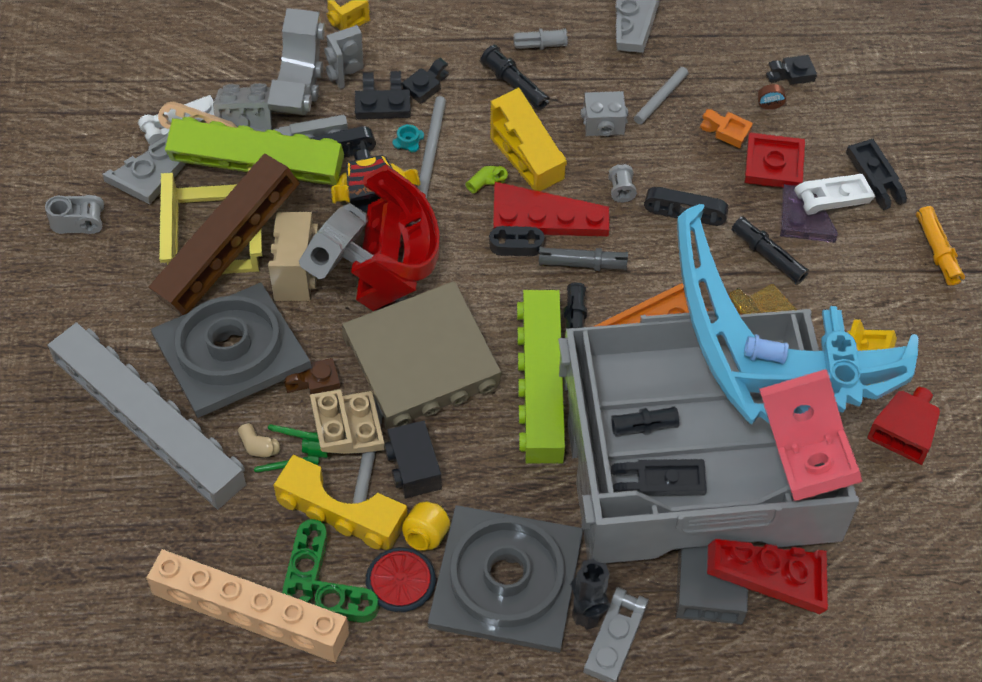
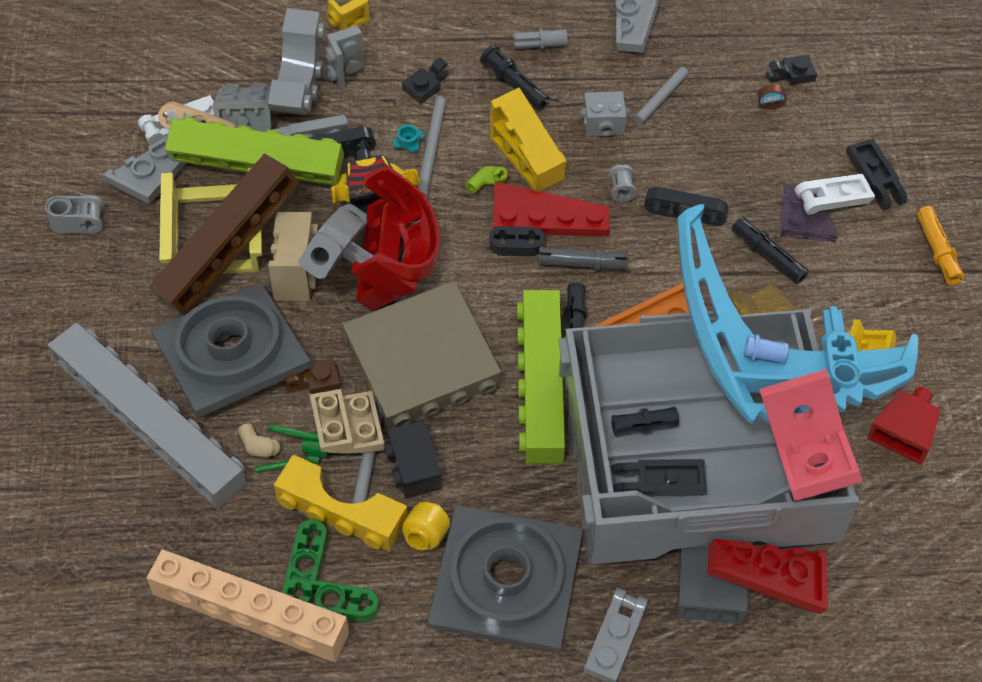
black plate [355,71,411,120] -> none
red wheel [366,547,436,612] -> none
black piece [570,558,611,630] -> none
orange plate [700,109,753,149] -> none
red plate [744,133,805,189] -> none

